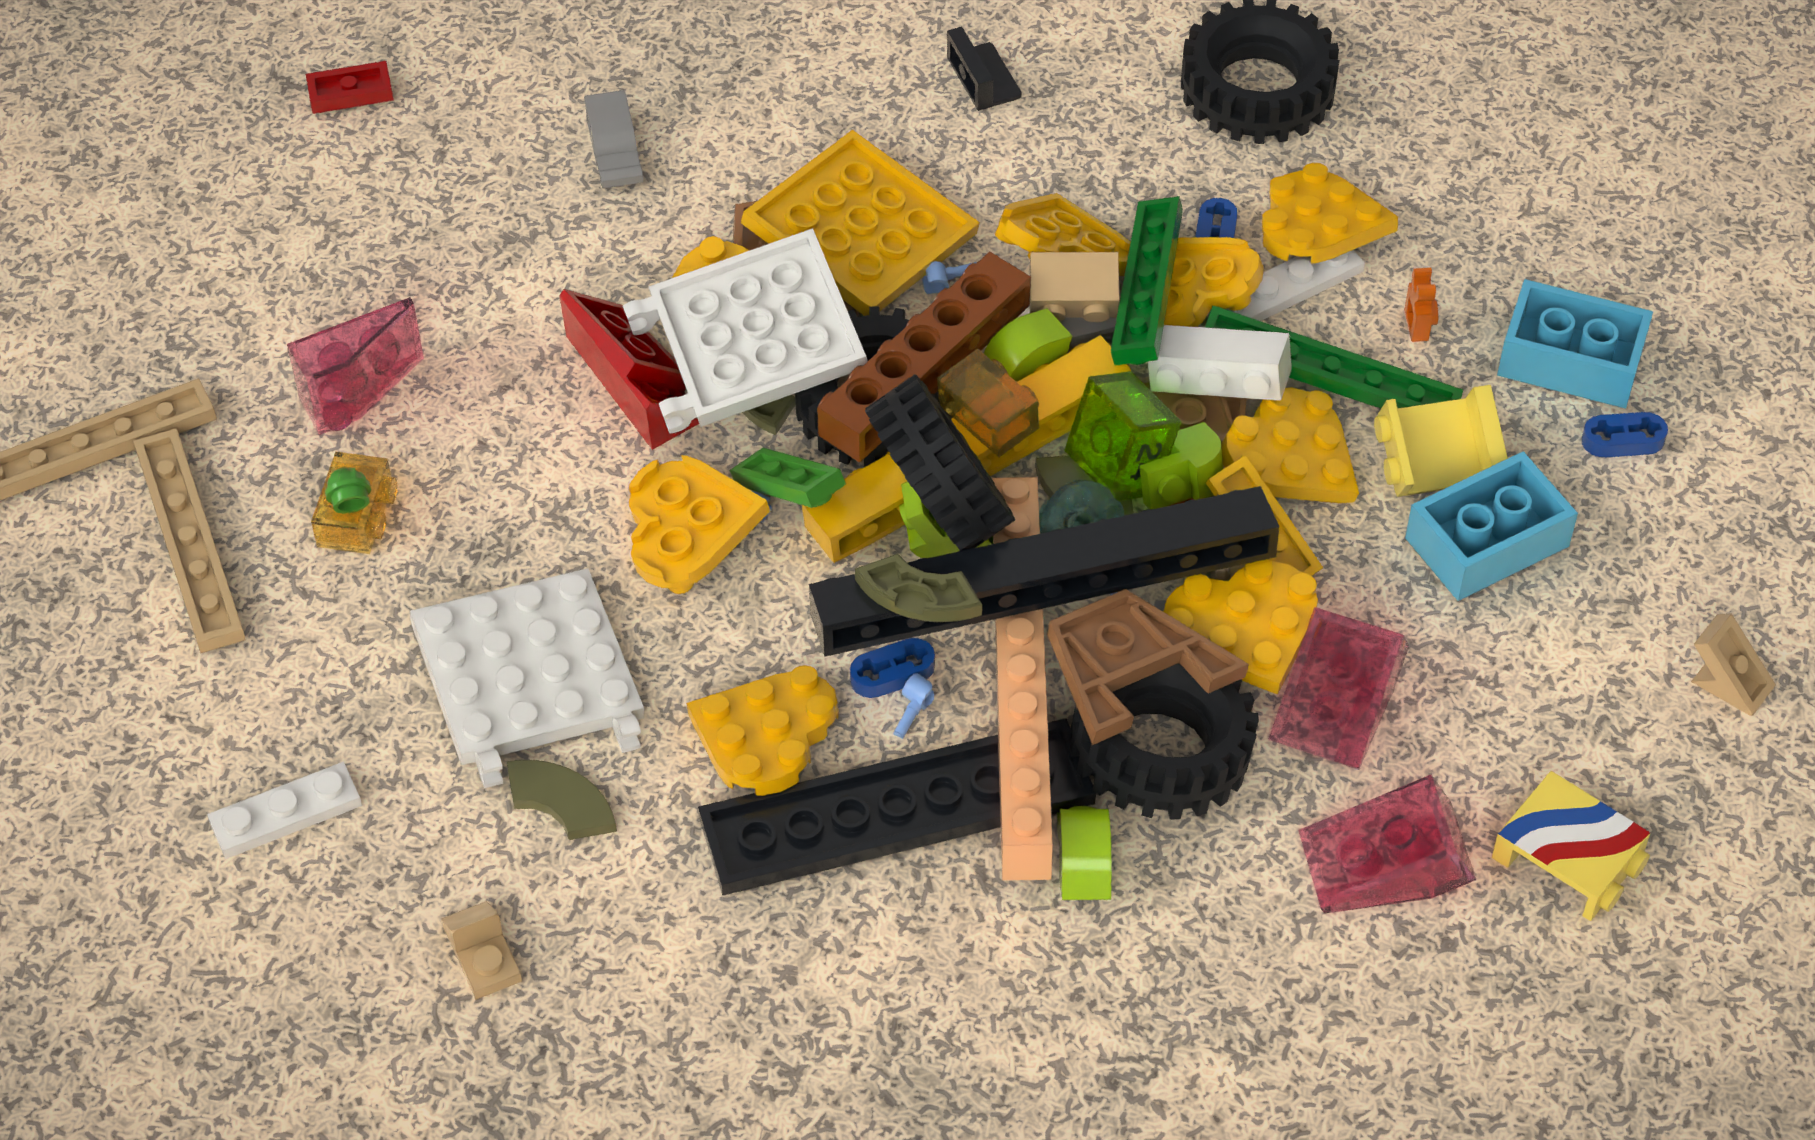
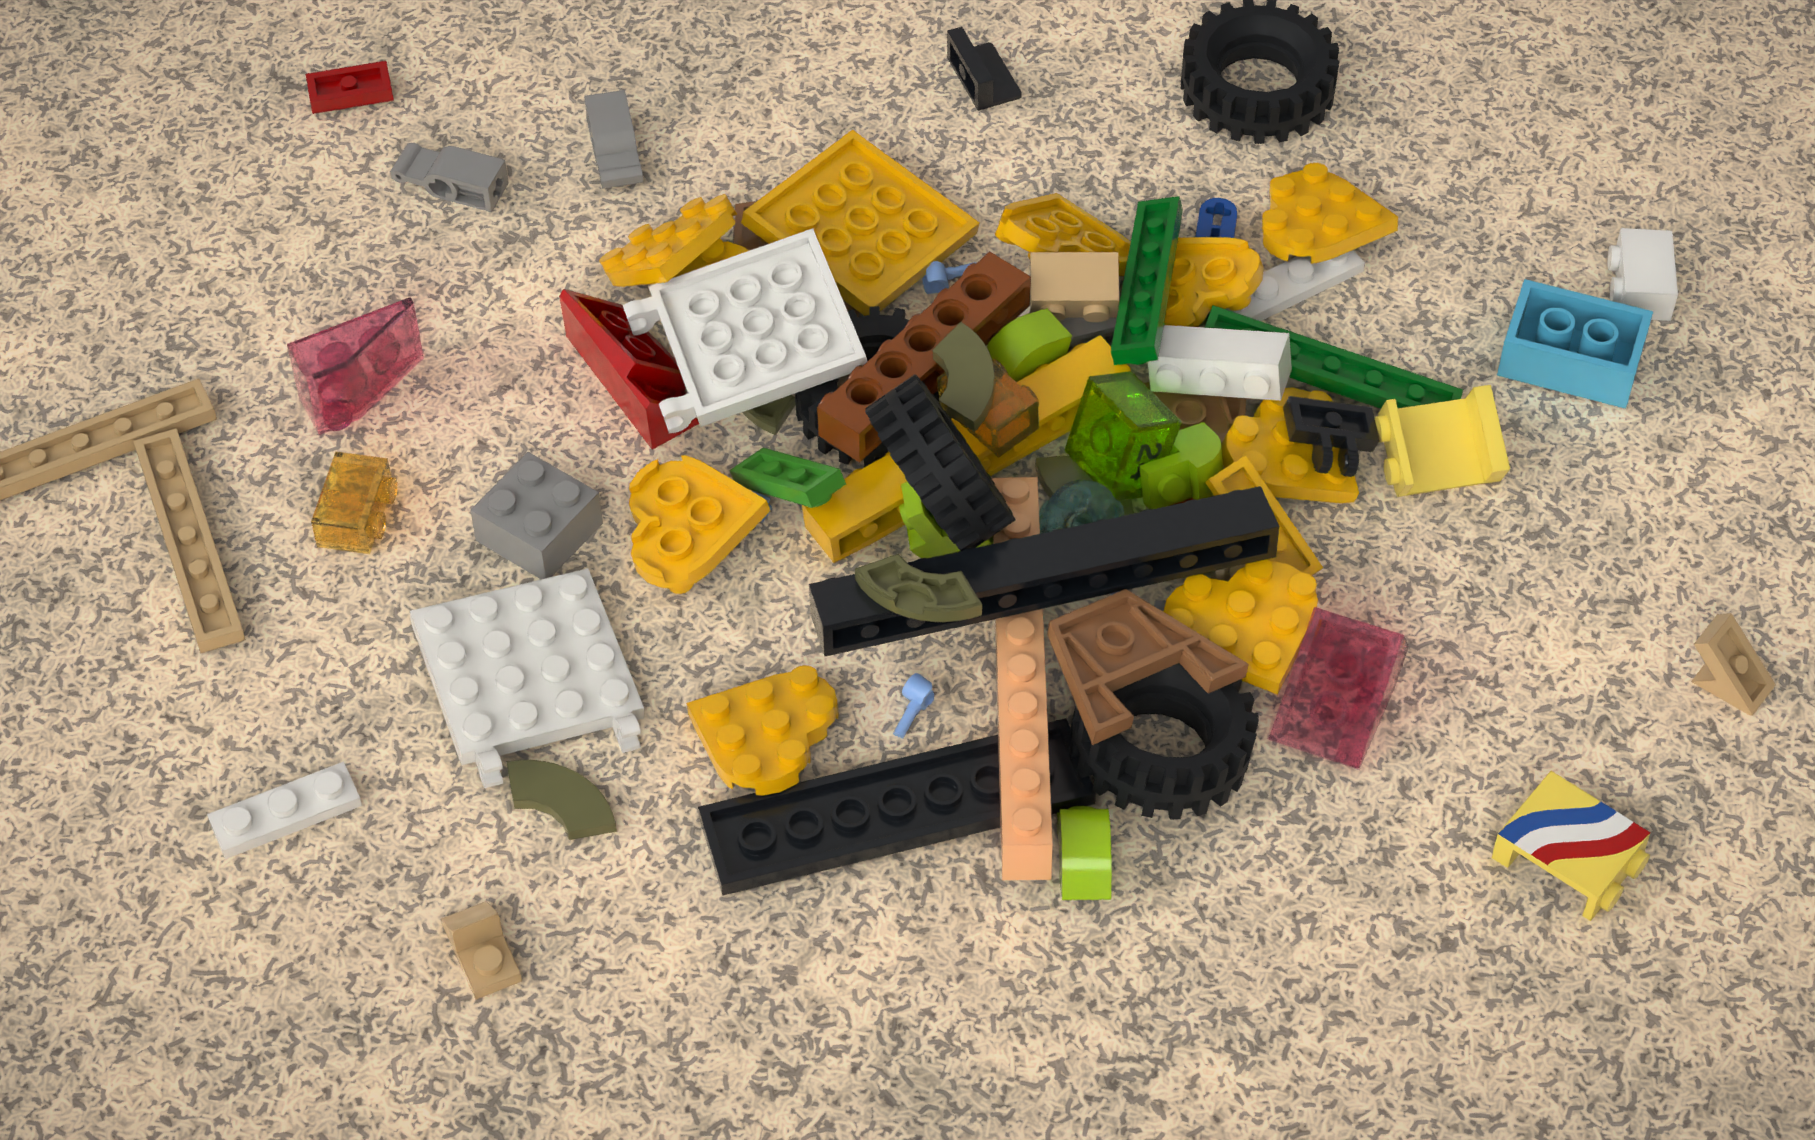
bright green plate [325,467,371,514] -> none
blue beam [850,638,935,698] -> none
clear pink slope [1298,774,1476,914] -> none
orange plate [1404,268,1438,342] -> none
medium azure brick [1405,451,1578,601] -> none
blue beam [1582,412,1668,458] -> none
none -> light grey piece [390,143,508,212]
none -> light grey brick [470,452,603,579]
none -> yellow plate [599,194,737,287]
none -> olive tile [932,322,995,432]
none -> black hinge [1283,396,1379,477]
none -> white brick [1607,228,1678,321]

